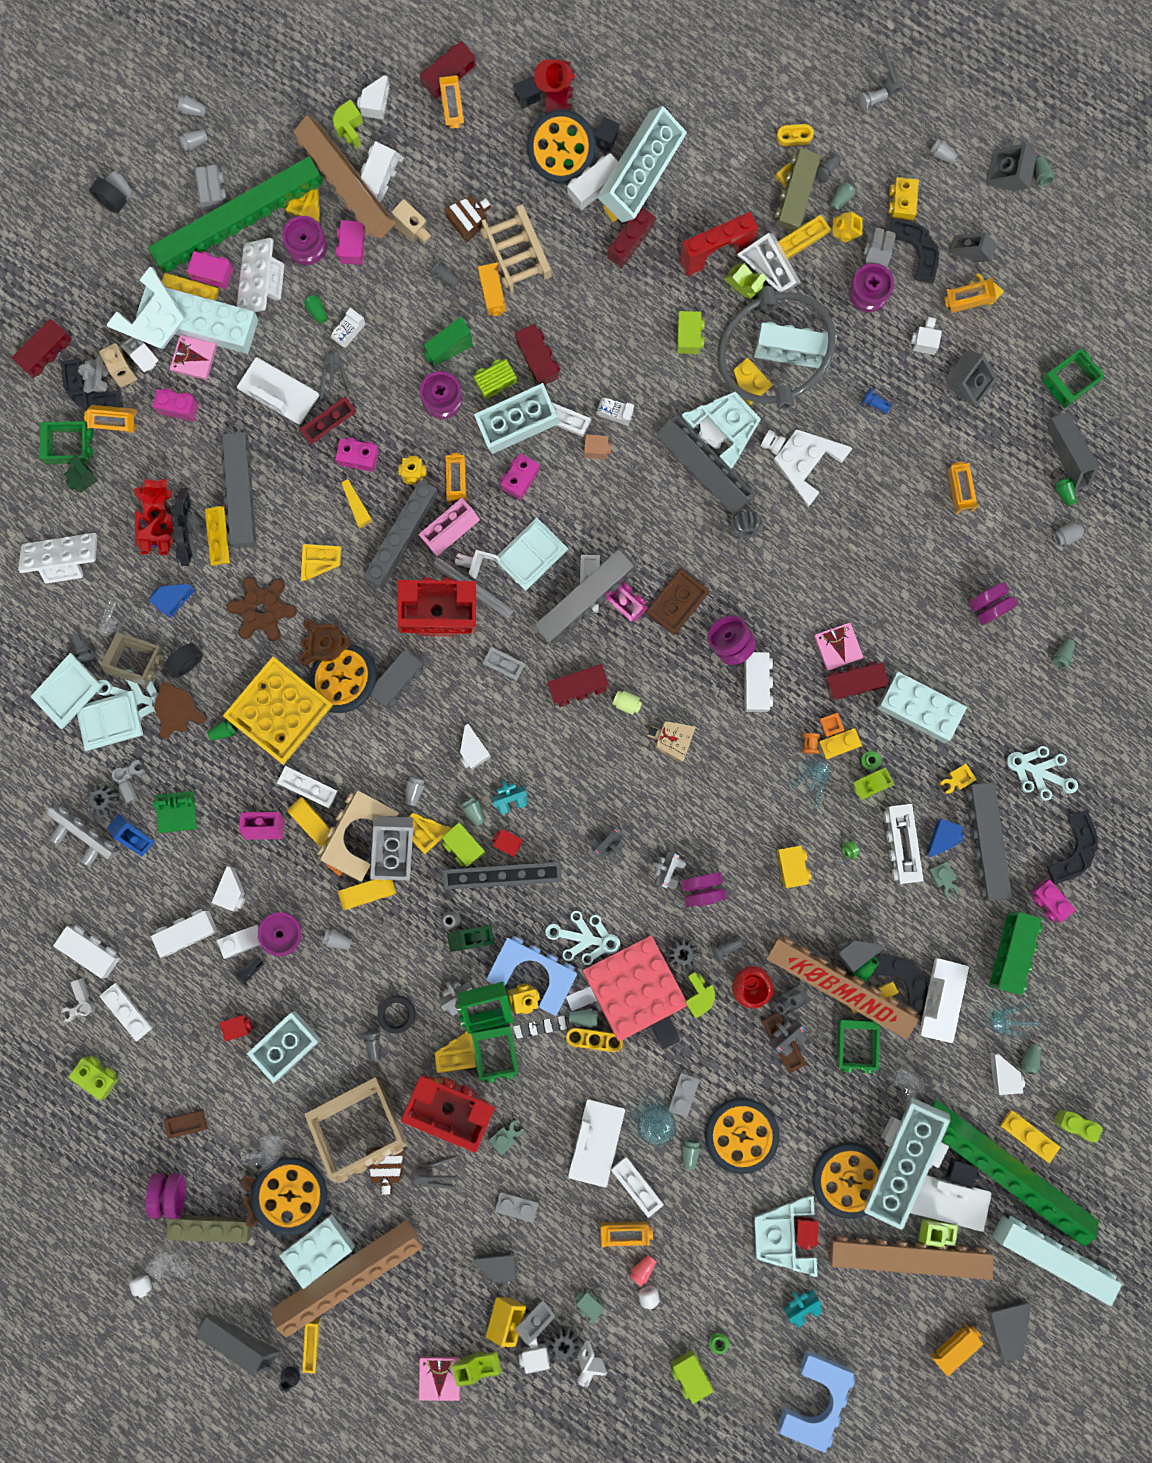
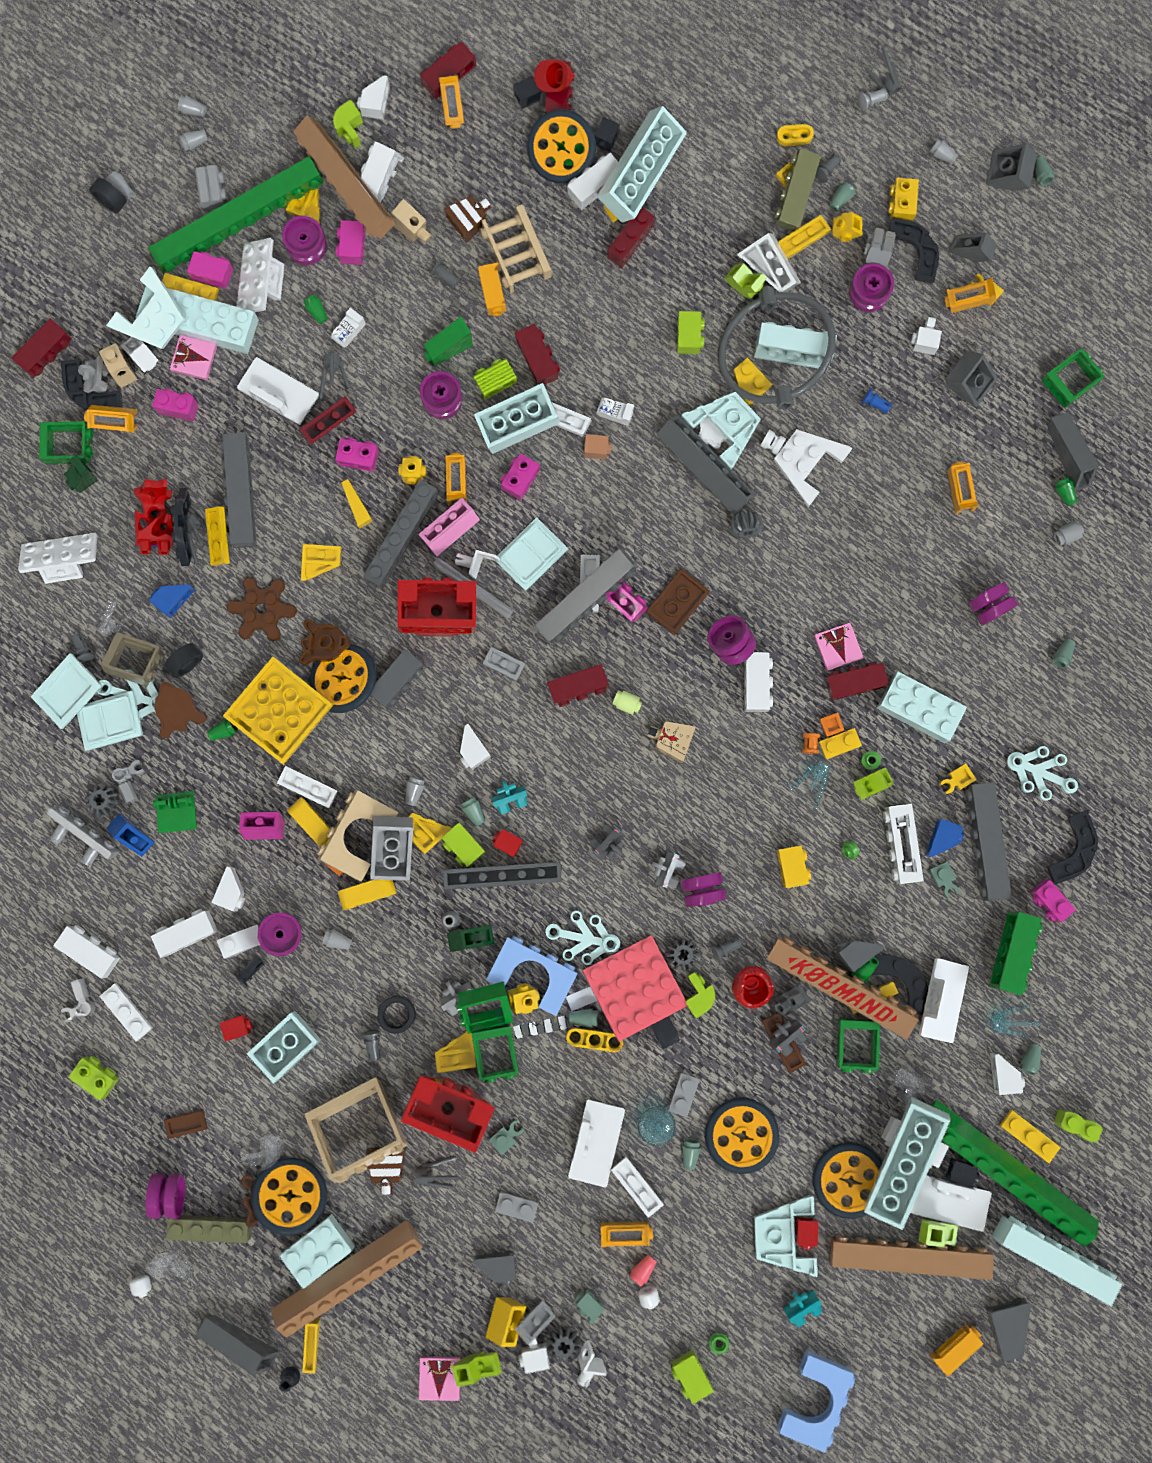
red arch [679,212,759,276] -> none

